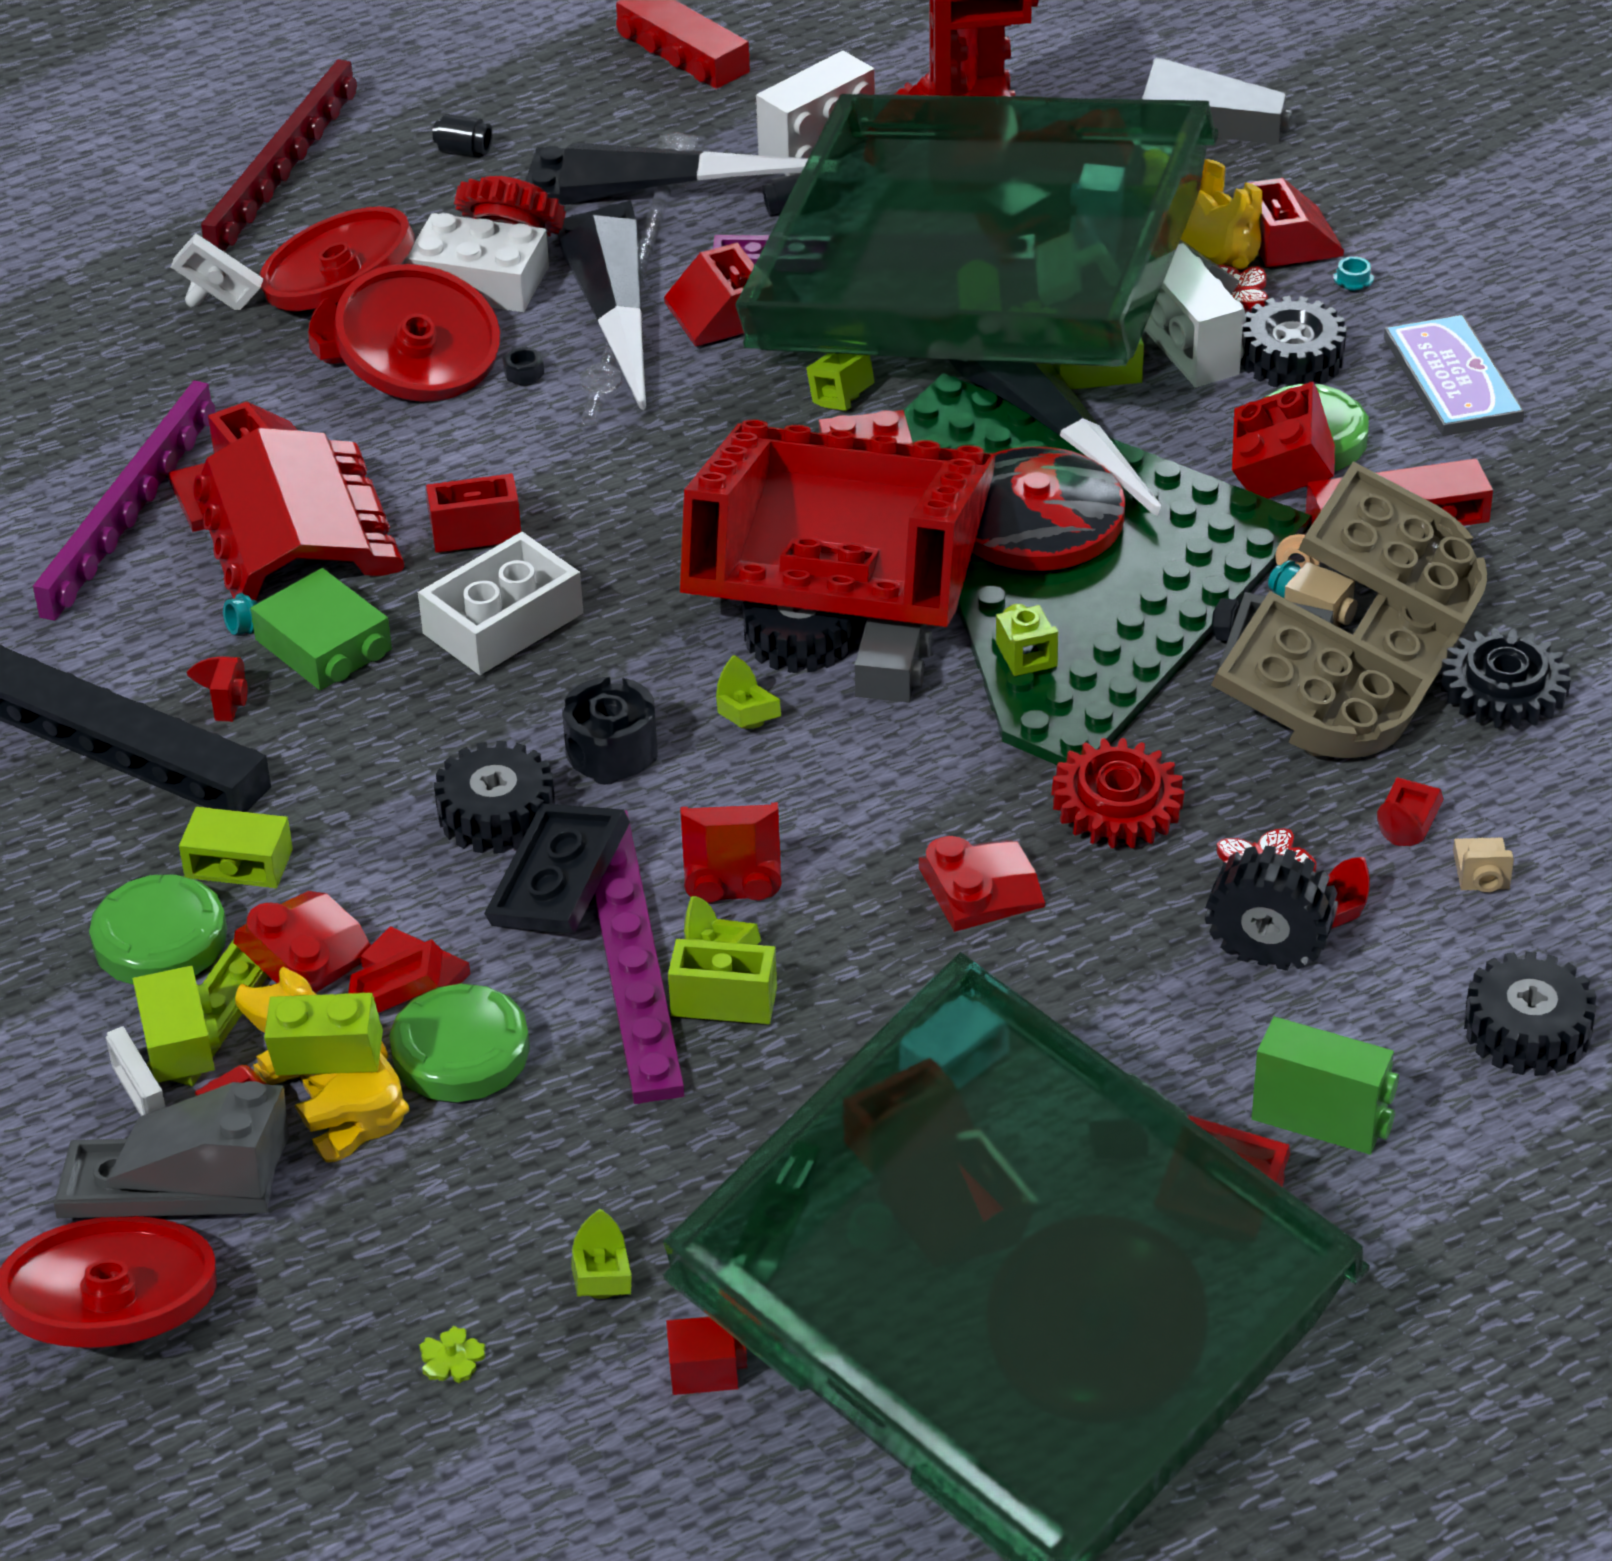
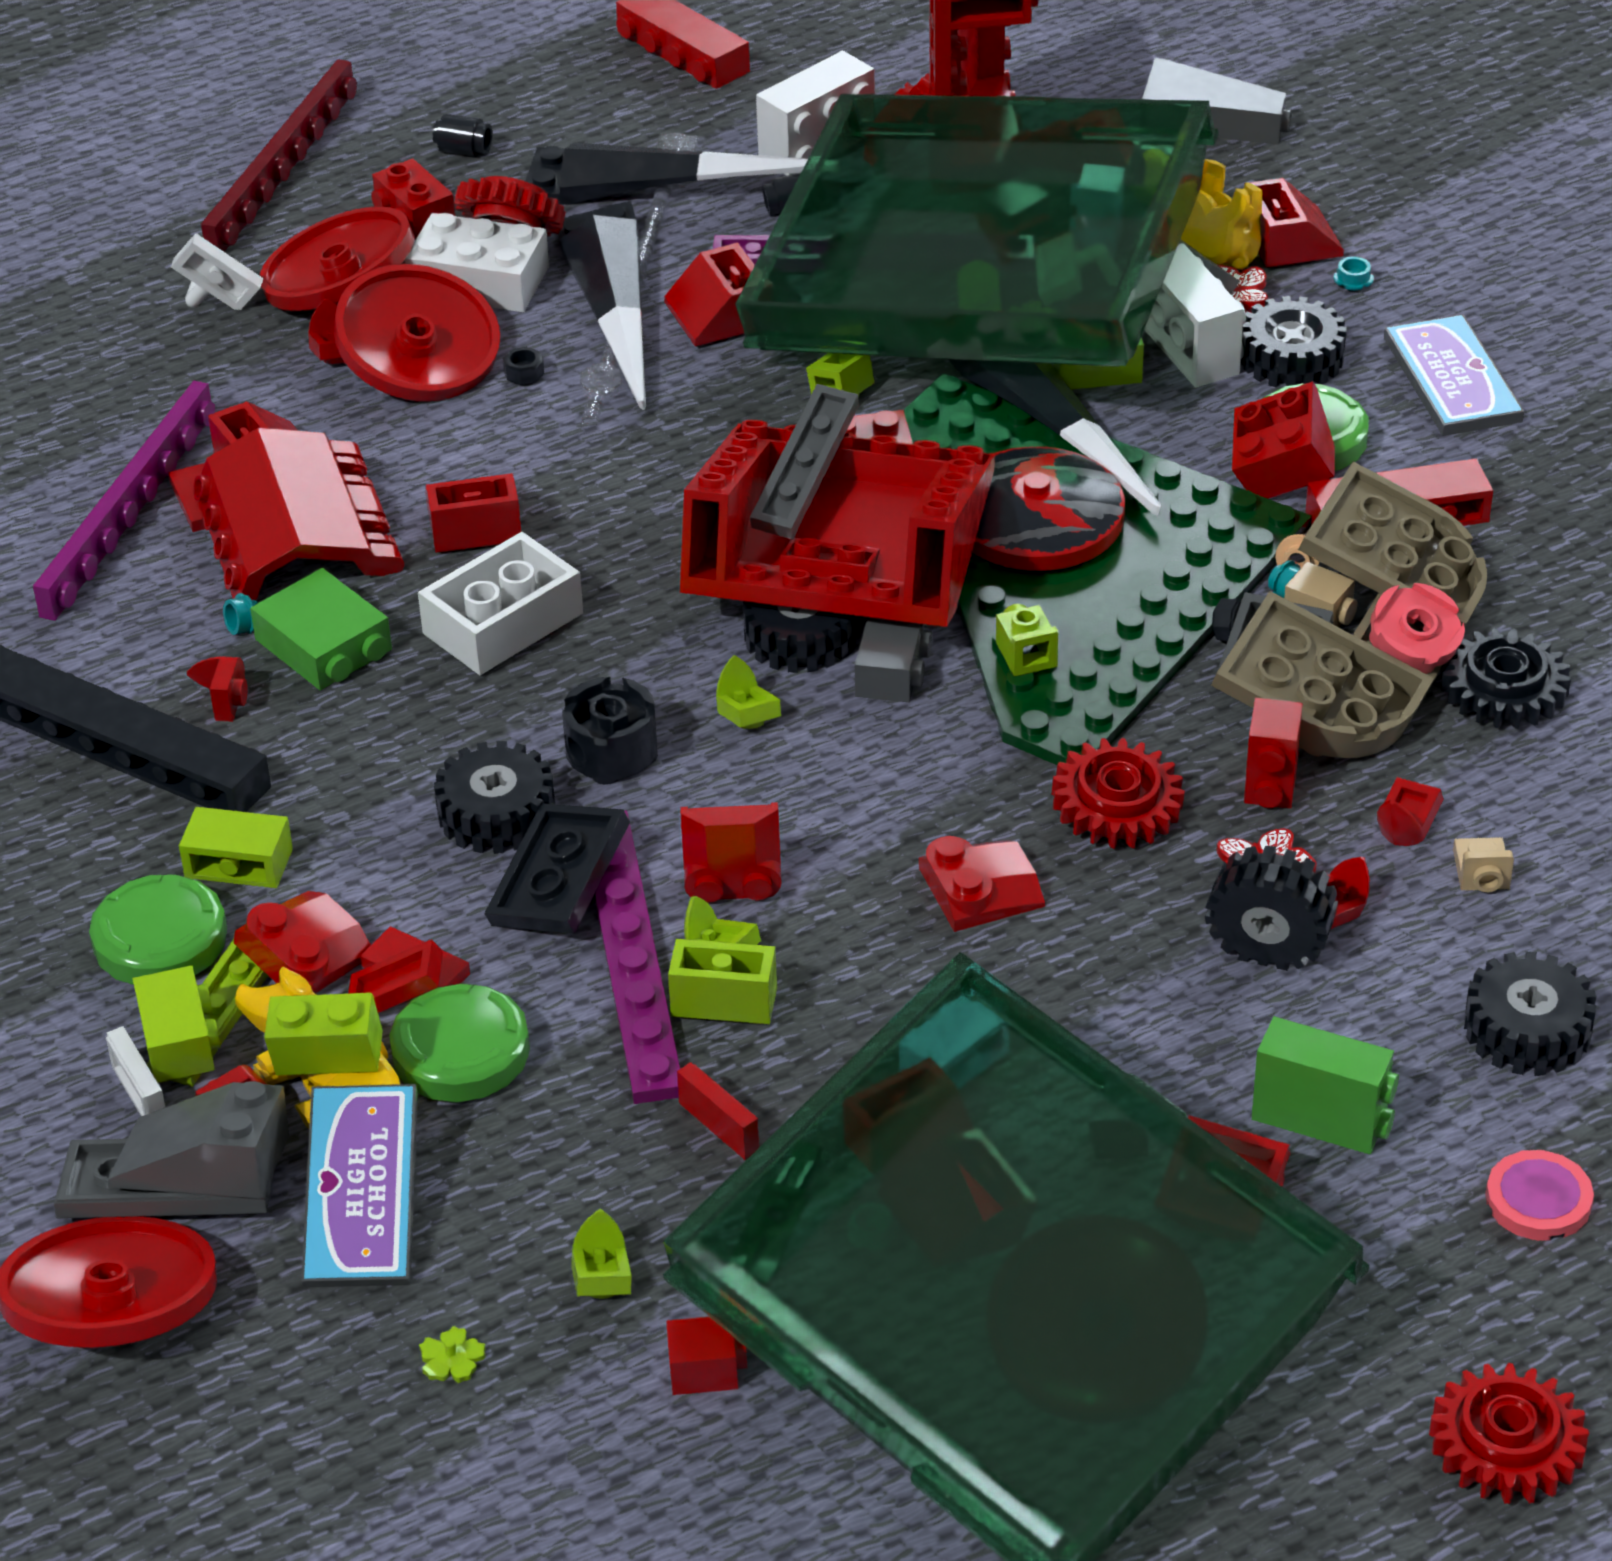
none -> tile [301,1084,418,1288]
none -> red brick [371,158,456,240]
none -> red tile [677,1062,759,1160]
none -> dark grey plate [750,384,859,539]
none -> red brick [1244,698,1303,808]
none -> coral plate [1369,583,1465,674]
none -> red gear [1429,1363,1589,1504]
none -> tile [1485,1150,1594,1241]

